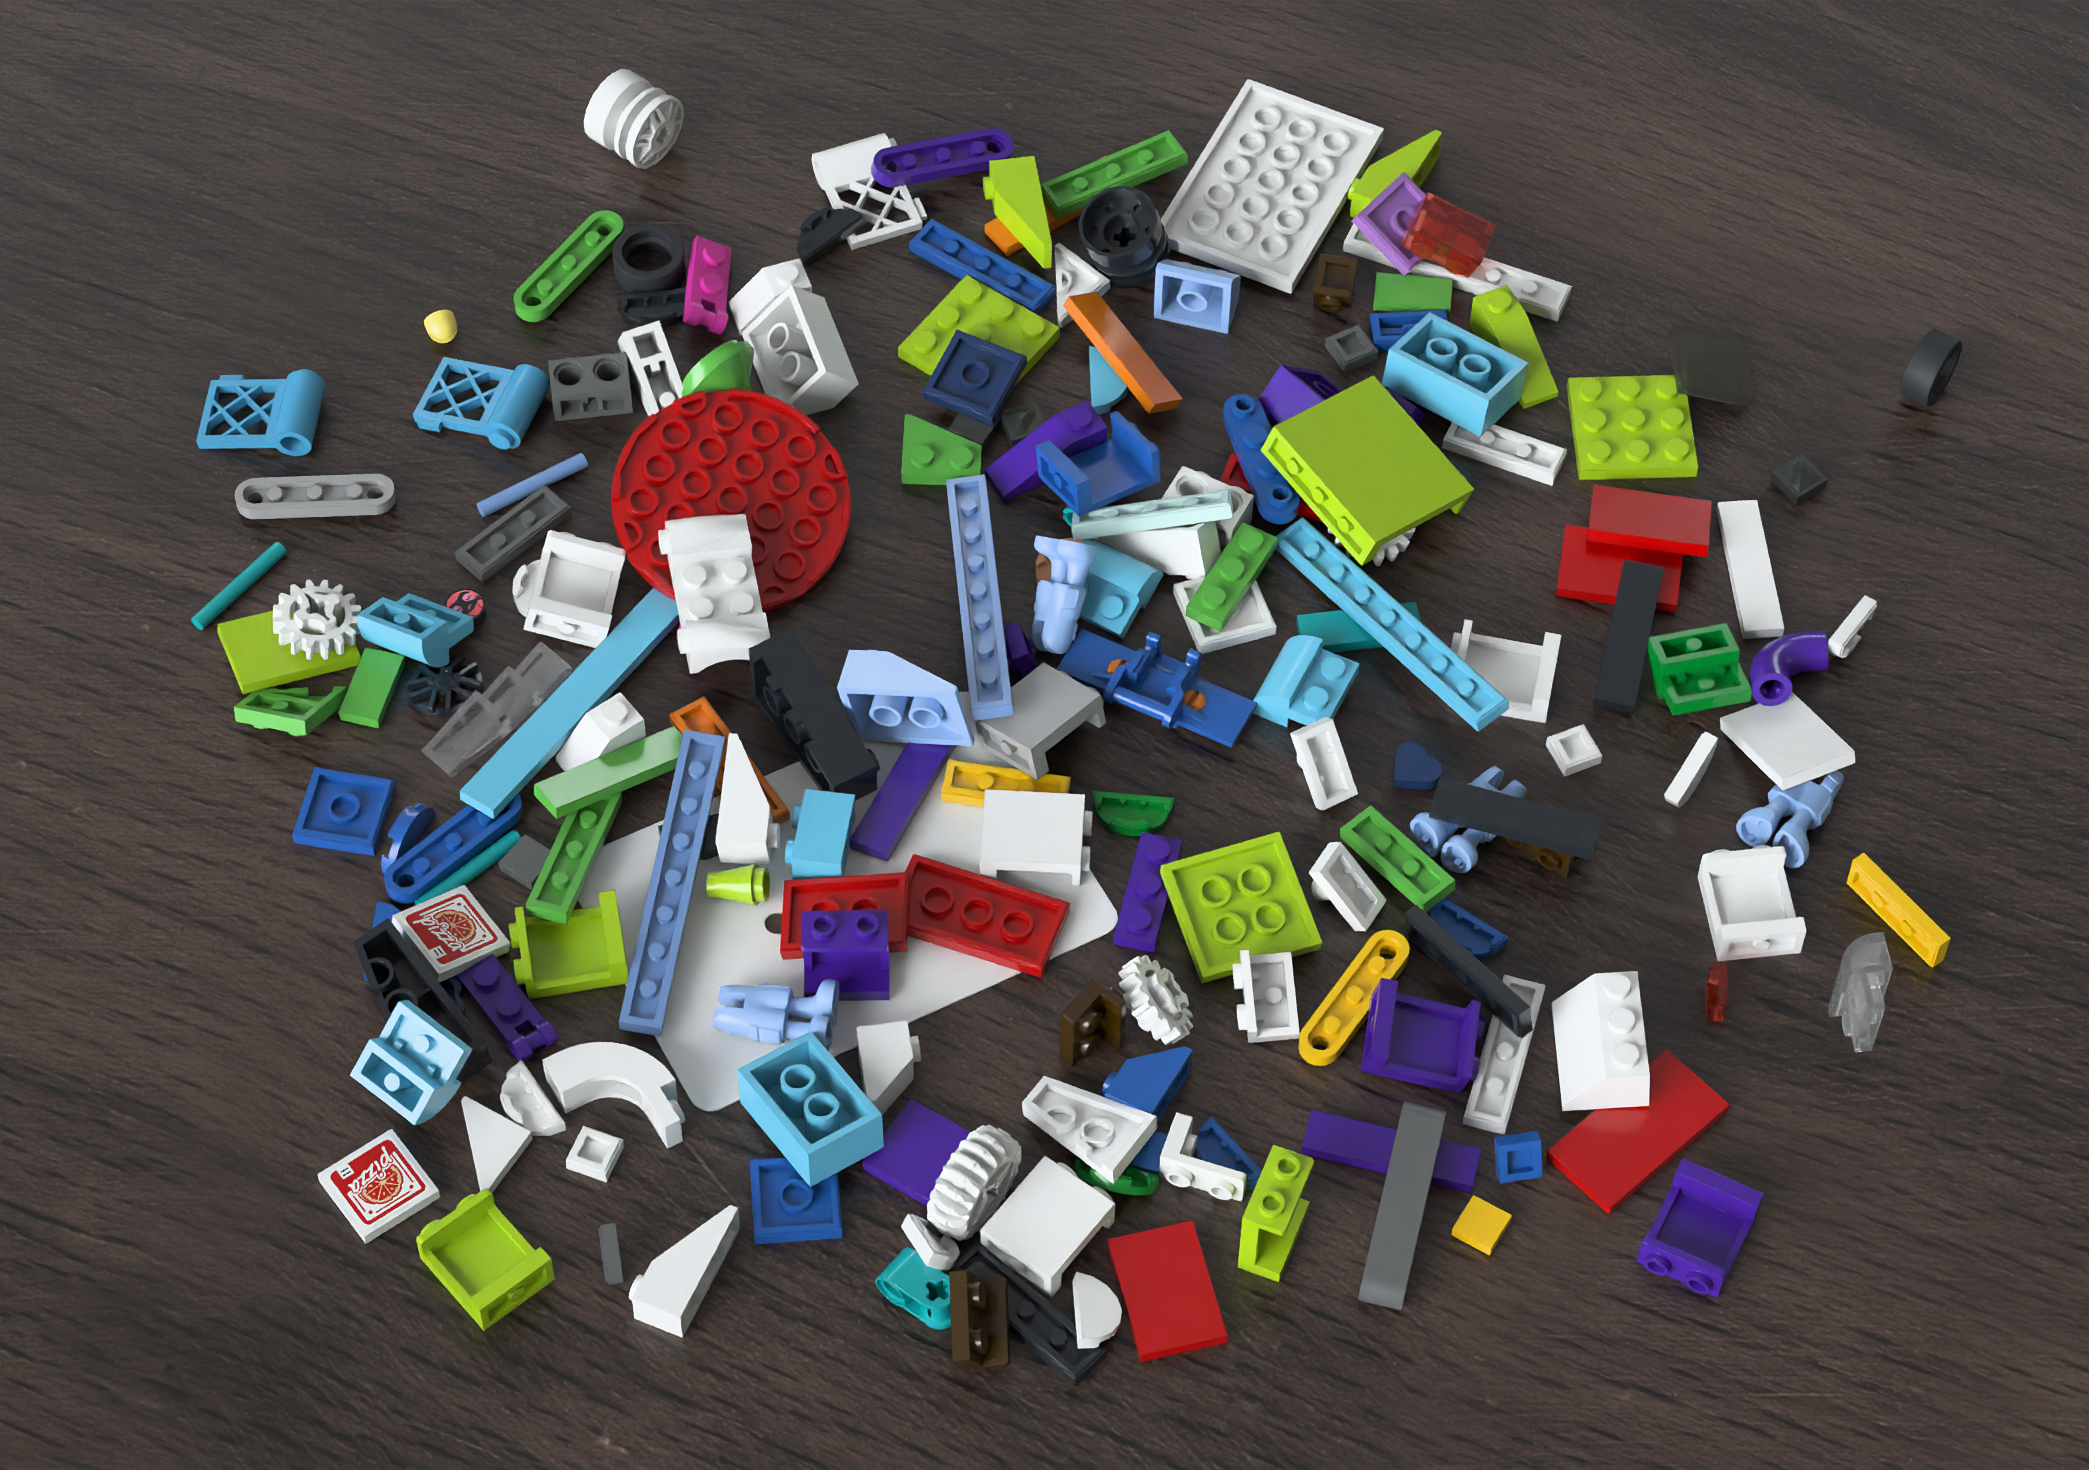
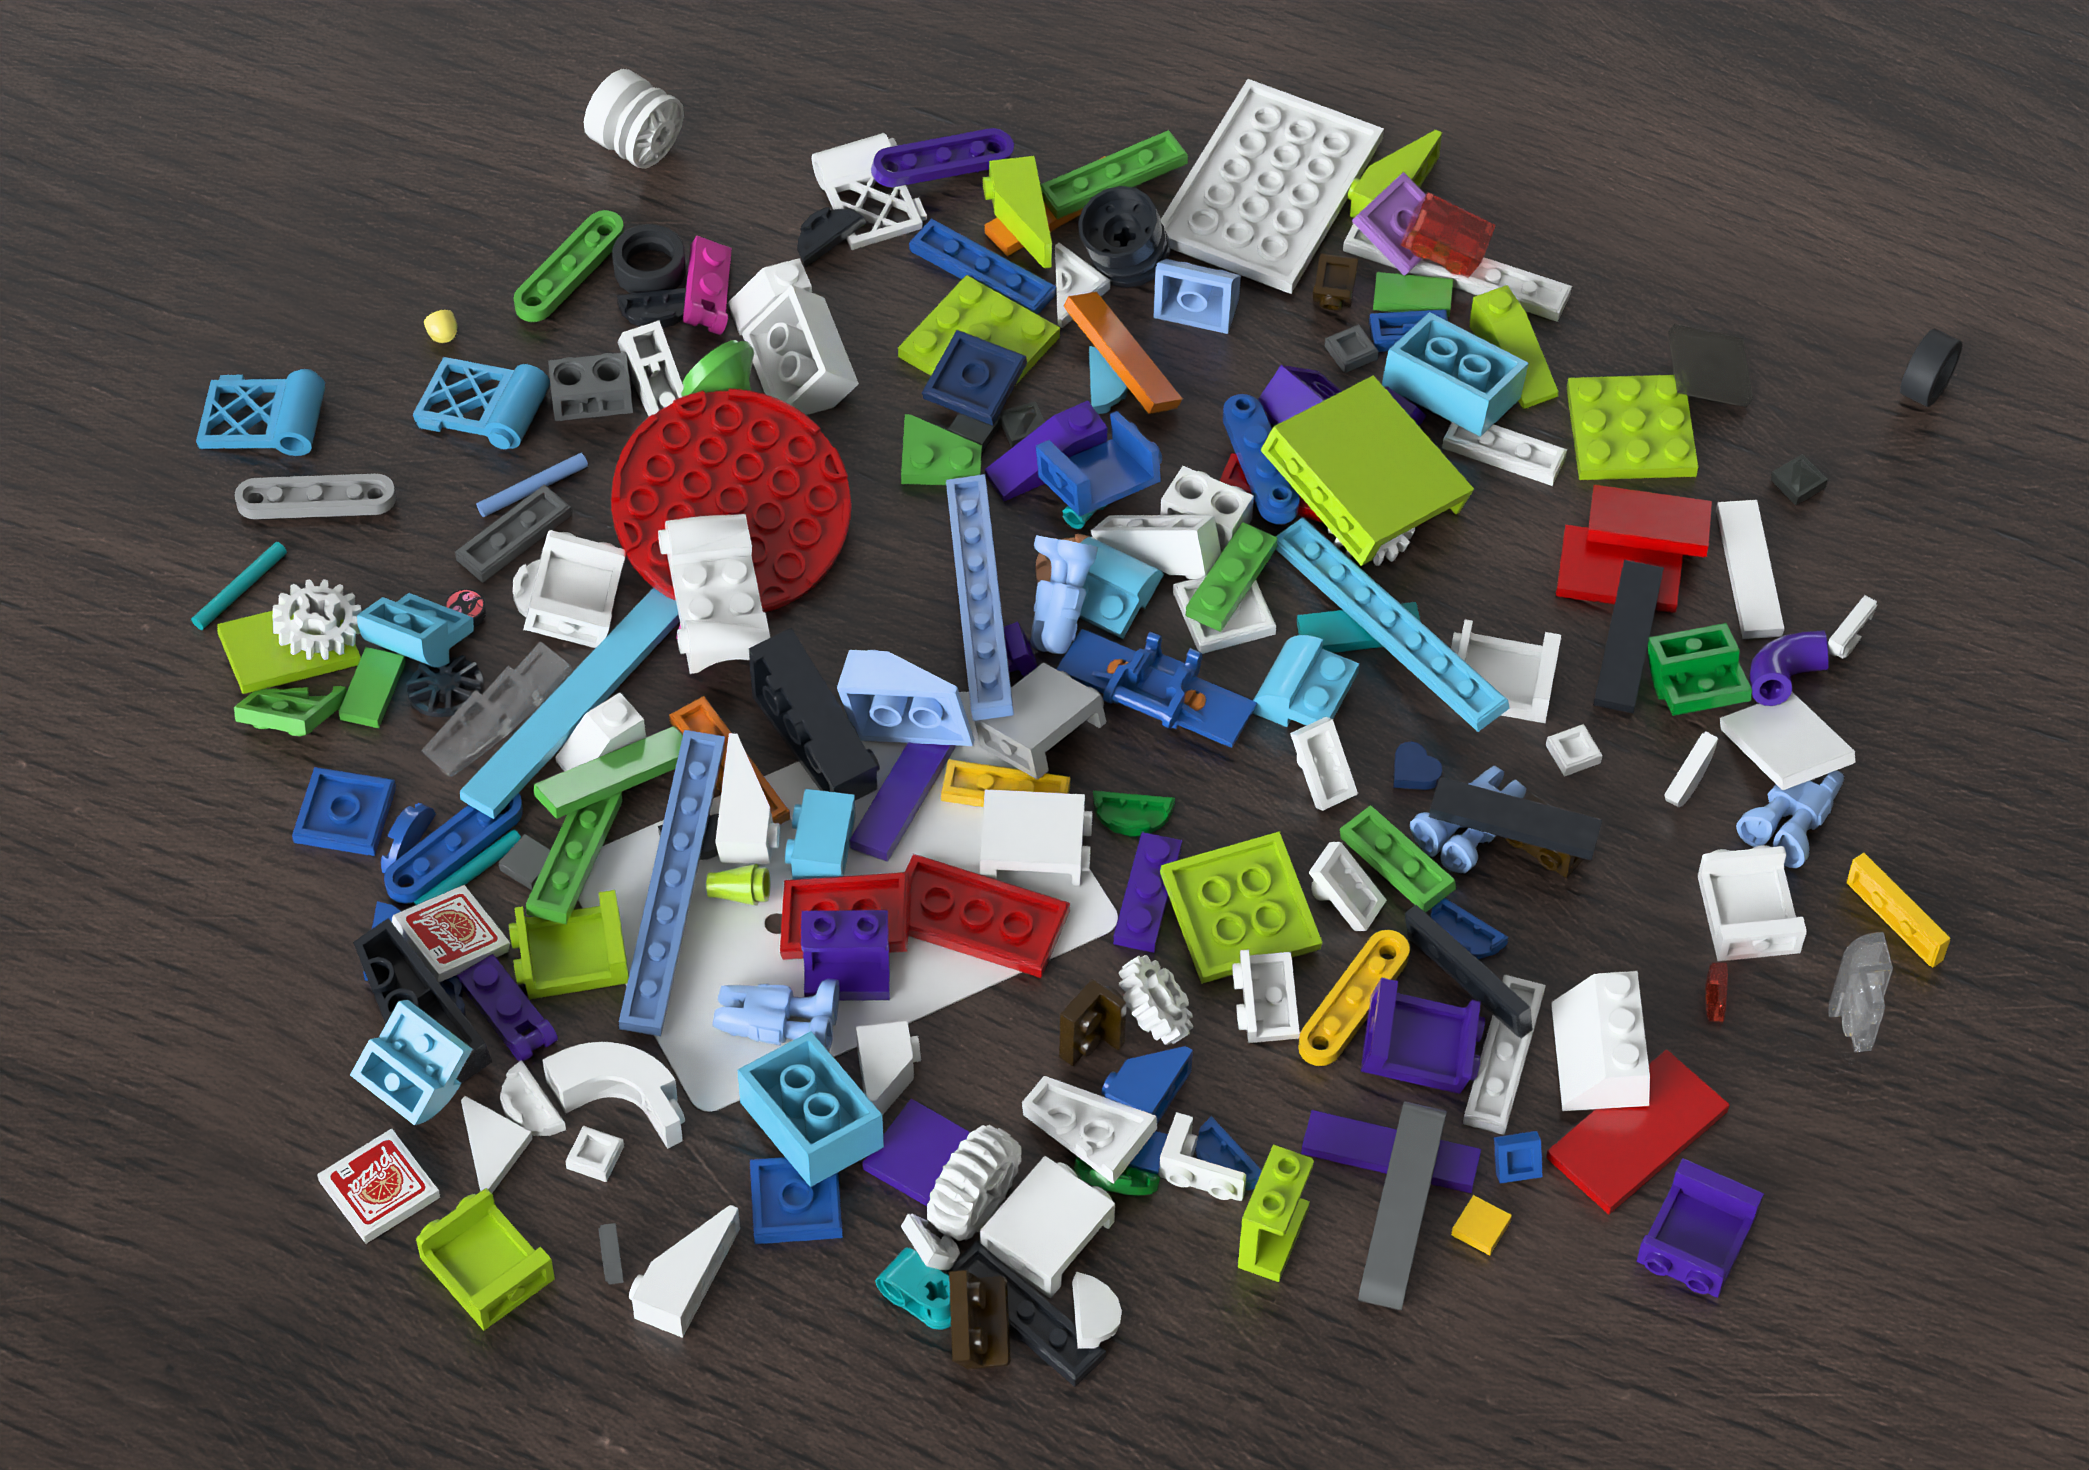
light aqua tile [1071,490,1233,541] -> none
red tile [1107,1220,1227,1362] -> none

